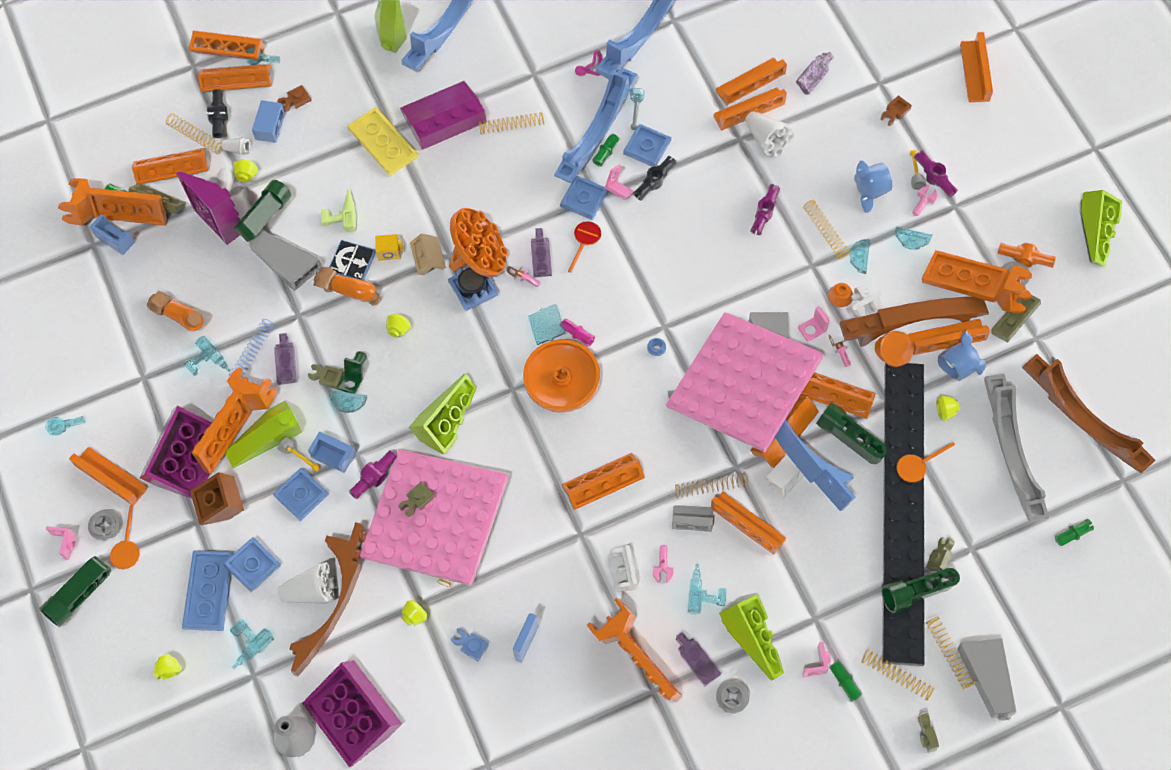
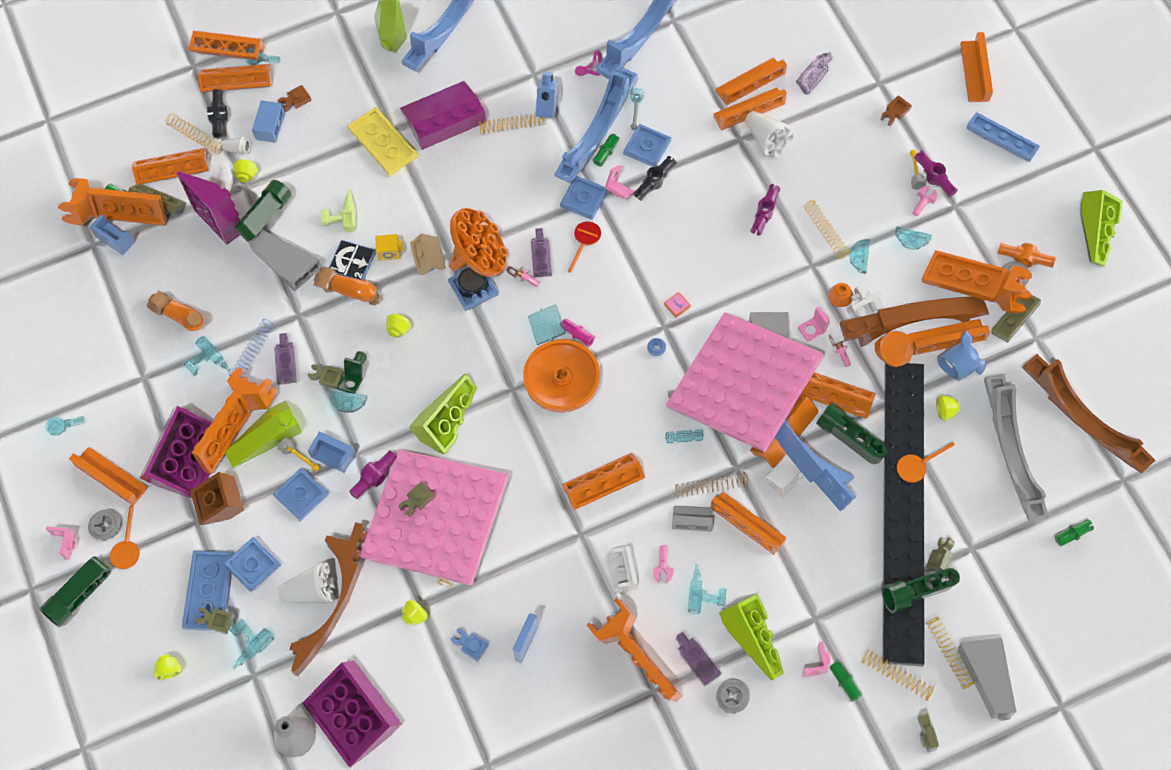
medium blue piece [854,161,892,213] -> none
none -> olive plate [195,608,234,634]
none -> medium blue torso [536,71,558,118]
none -> tile [664,292,691,318]
none -> clear light blue axle [665,429,704,443]
none -> medium blue plate [966,112,1040,162]

